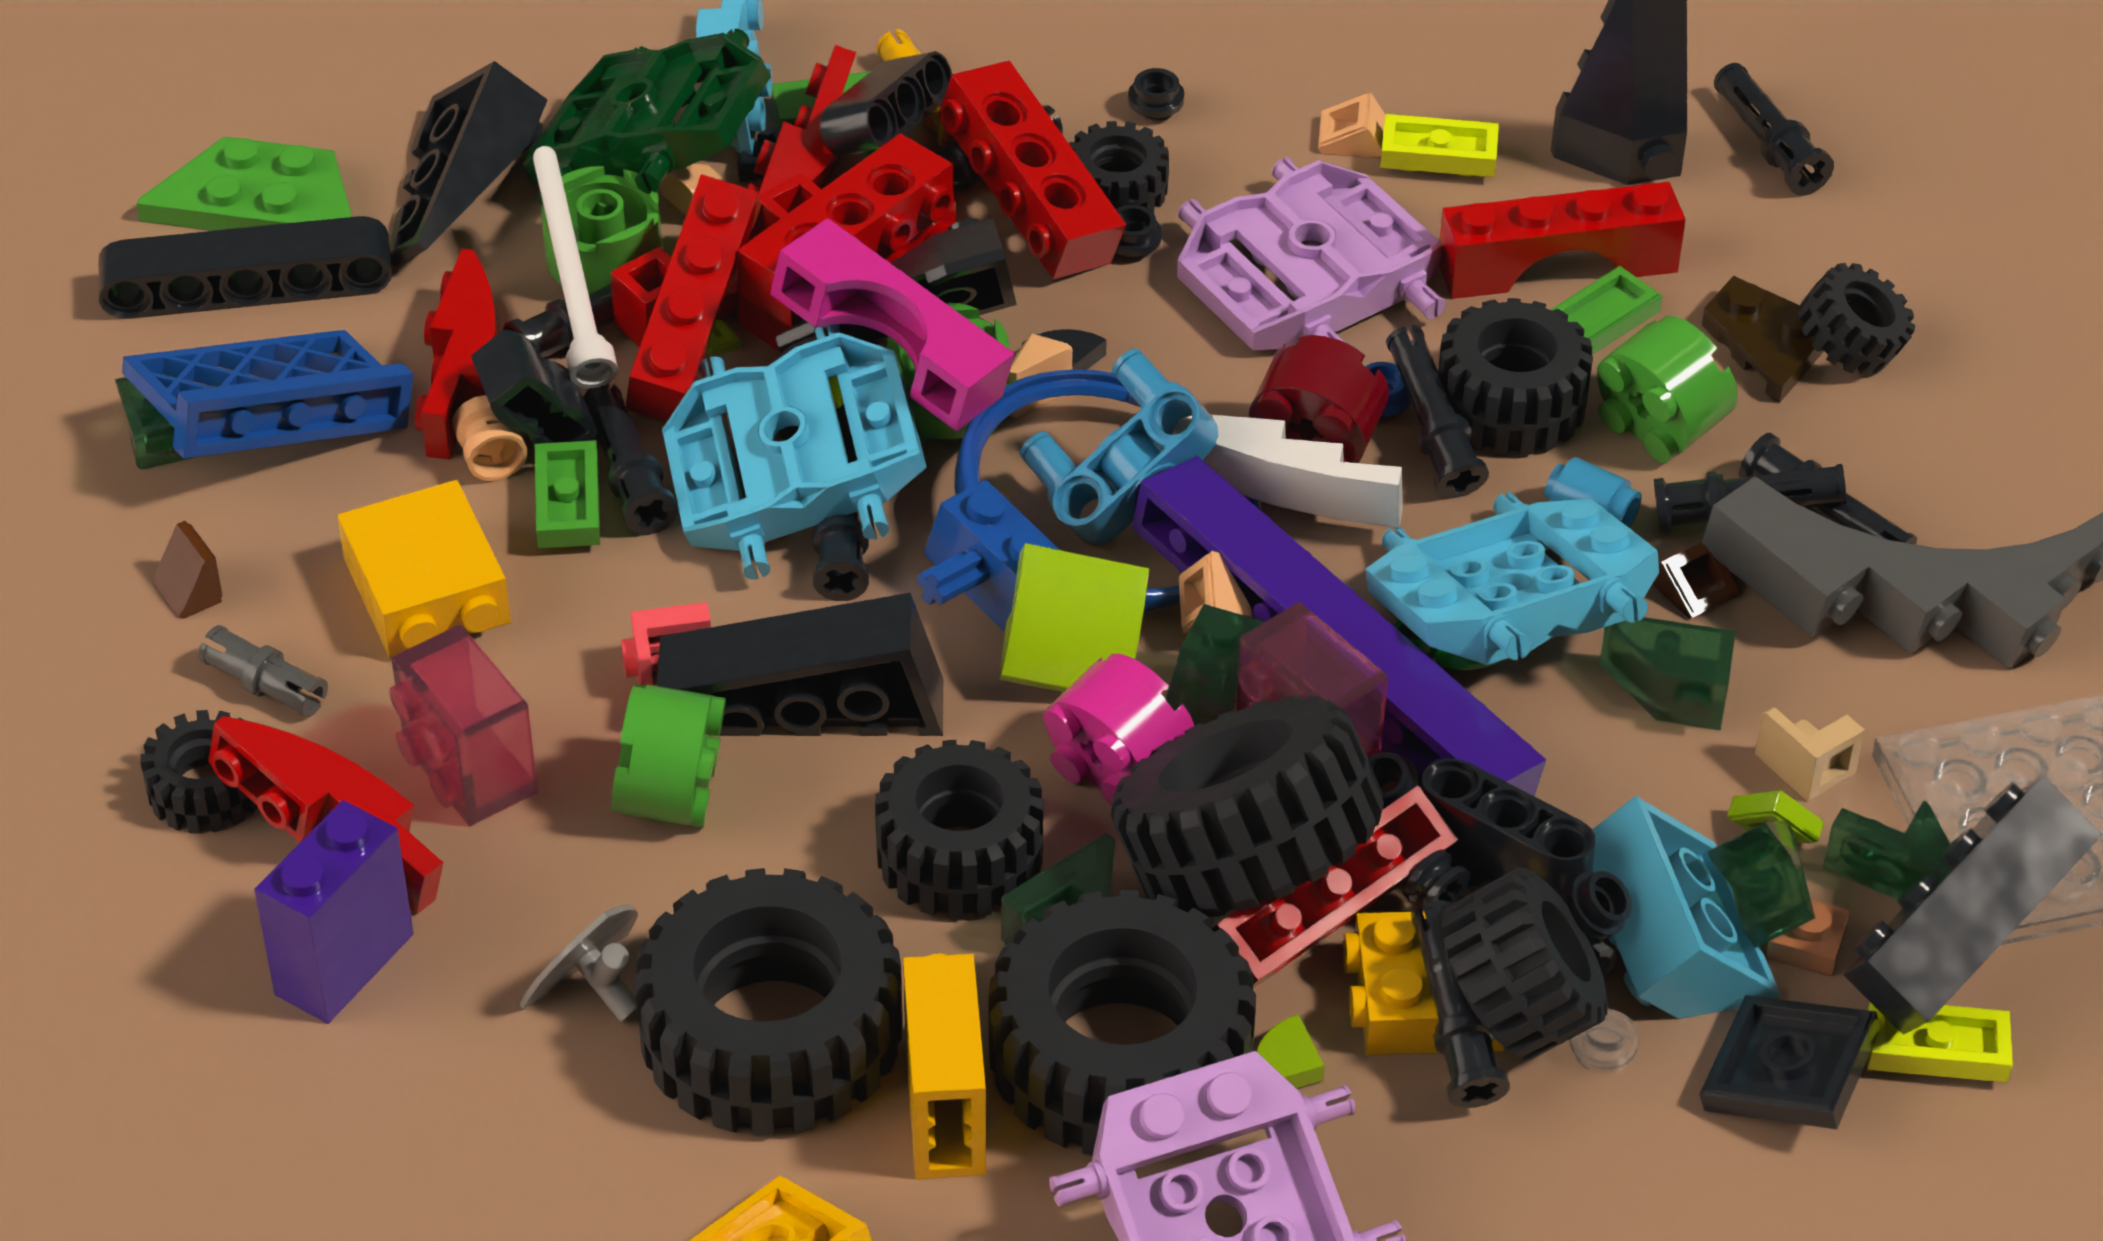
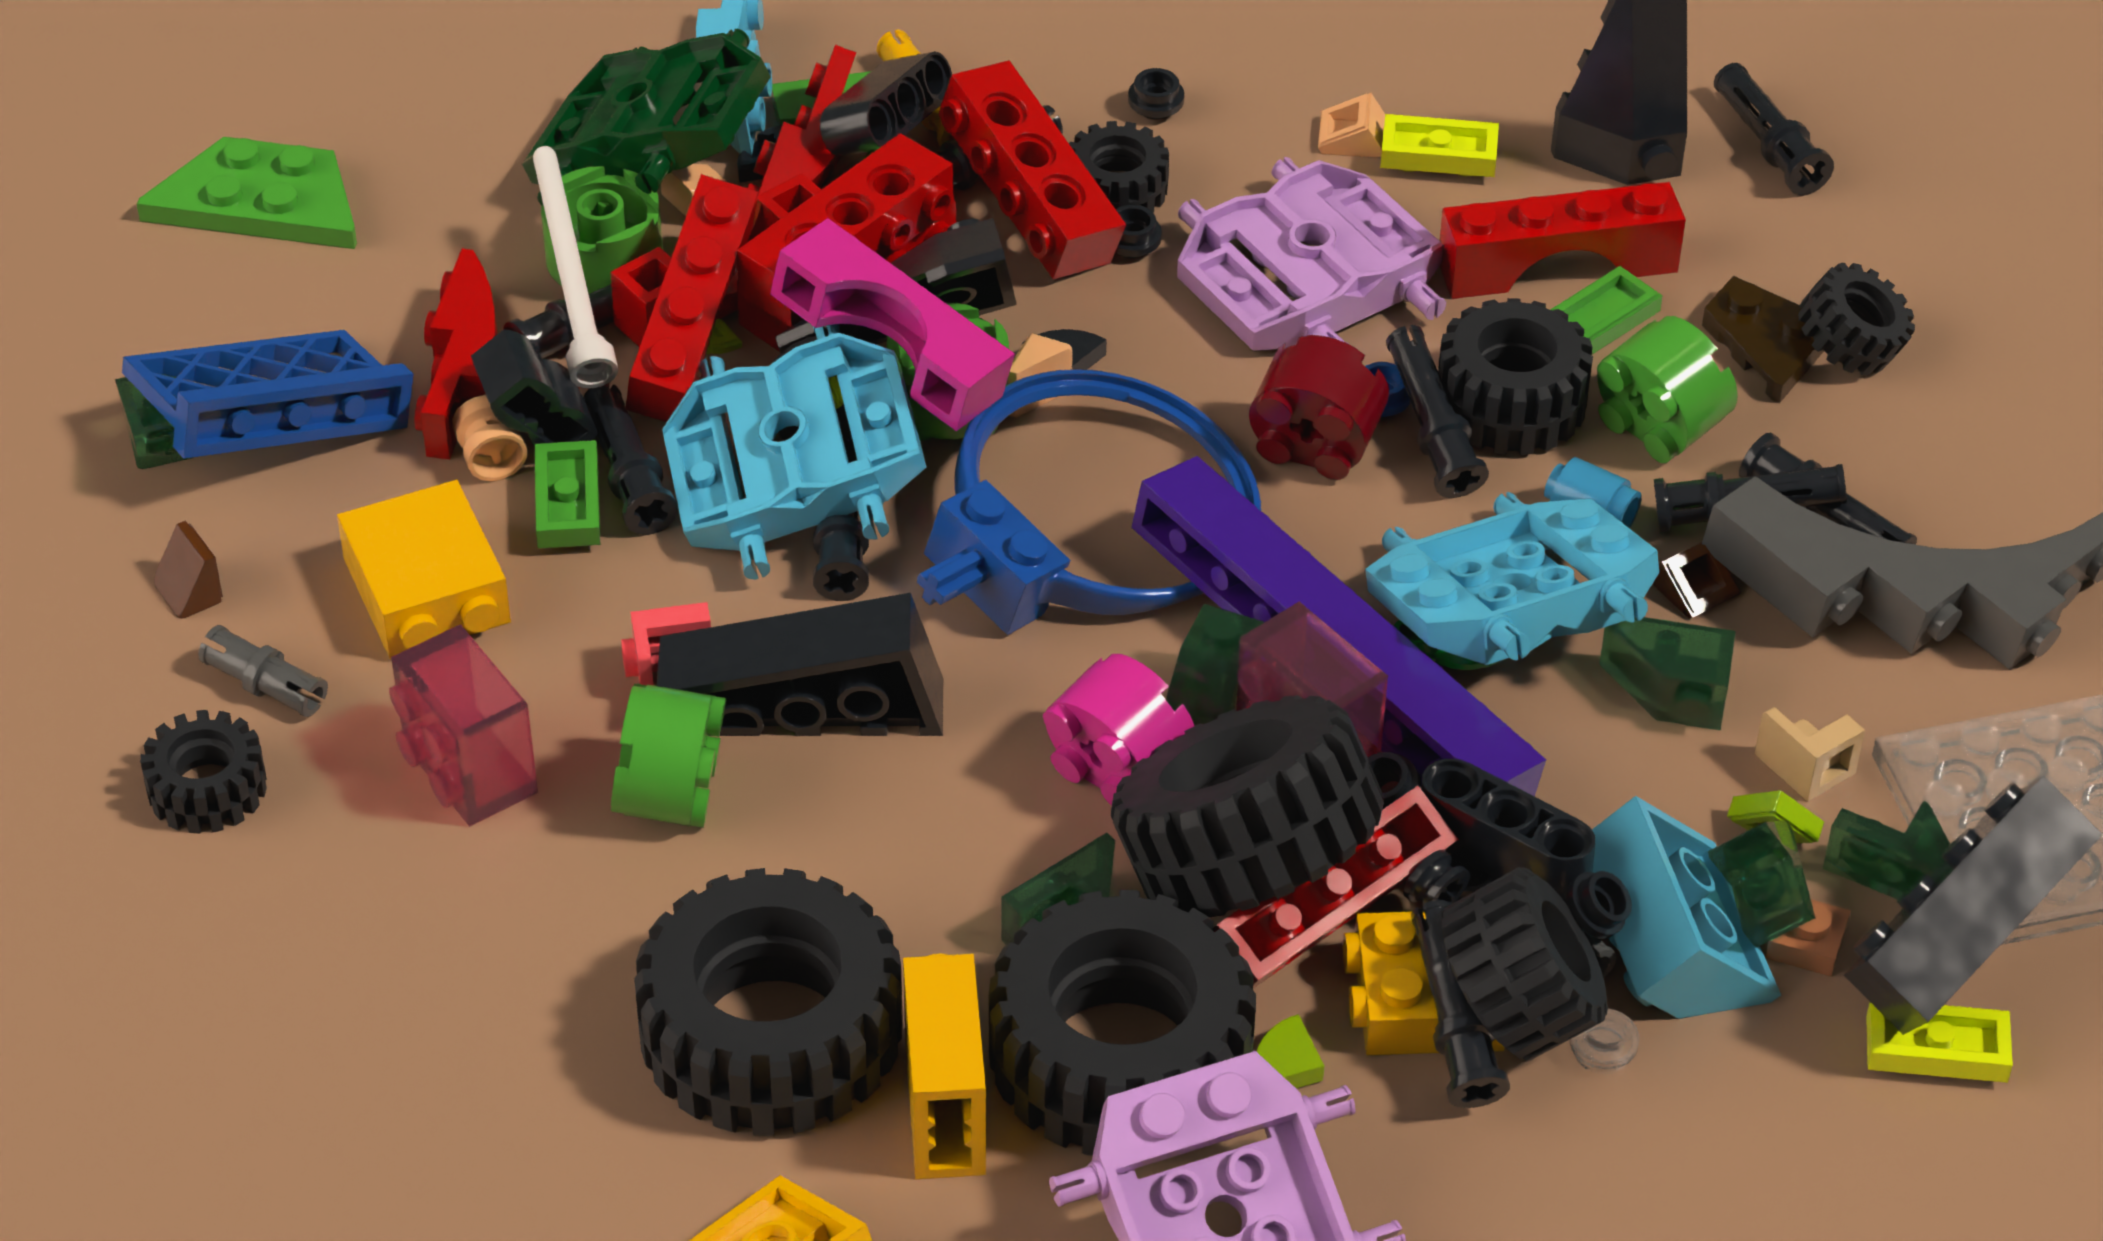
black beam [98,216,392,319] -> none
red slope [209,716,443,915] -> none
dark purple brick [254,800,414,1024] -> none
black wedge [389,61,548,266] -> none
light grey shield [519,904,639,1024] -> none
black tyre [875,739,1044,919] -> none
lime slope [999,543,1149,692] -> none
dark azure piece [1020,349,1218,545] -> none
white slope [1172,415,1403,528] -> none
light nougat slope [1178,551,1253,639] -> none
black plate [1699,995,1881,1130] -> none

